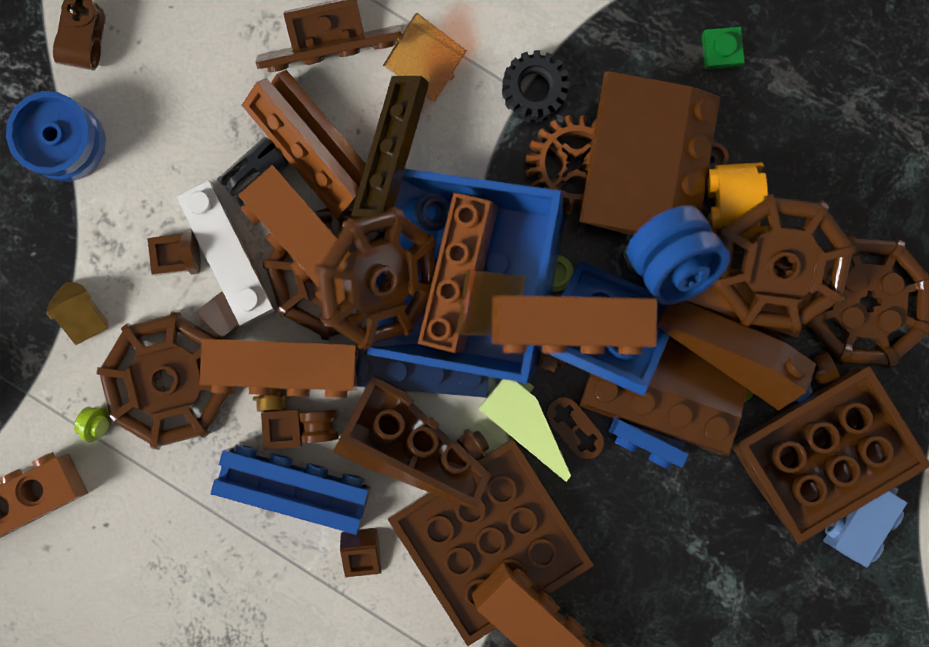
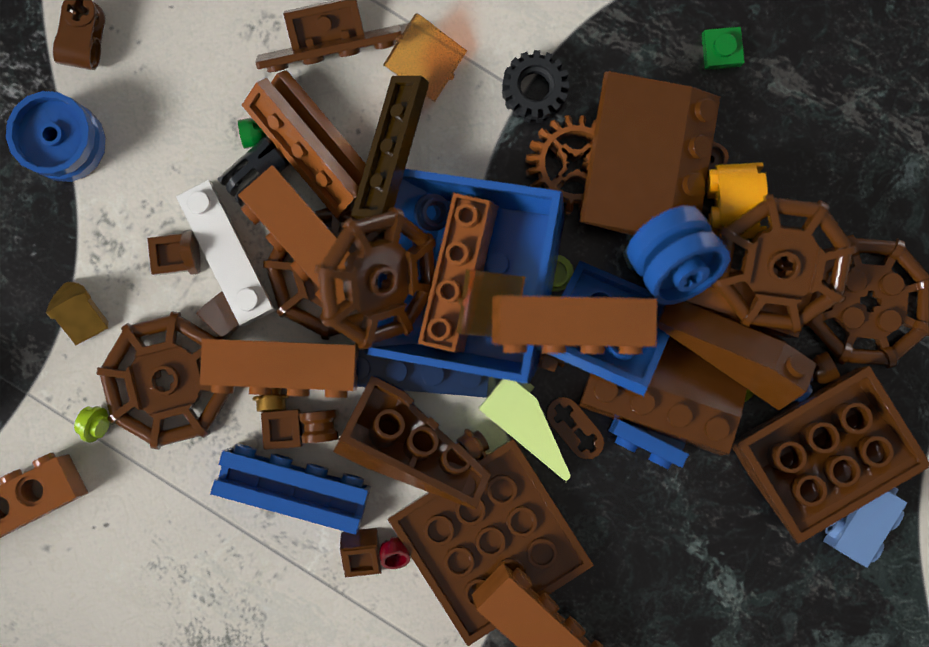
none -> green hinge [238,118,266,149]
none -> dark red hinge [380,536,410,569]

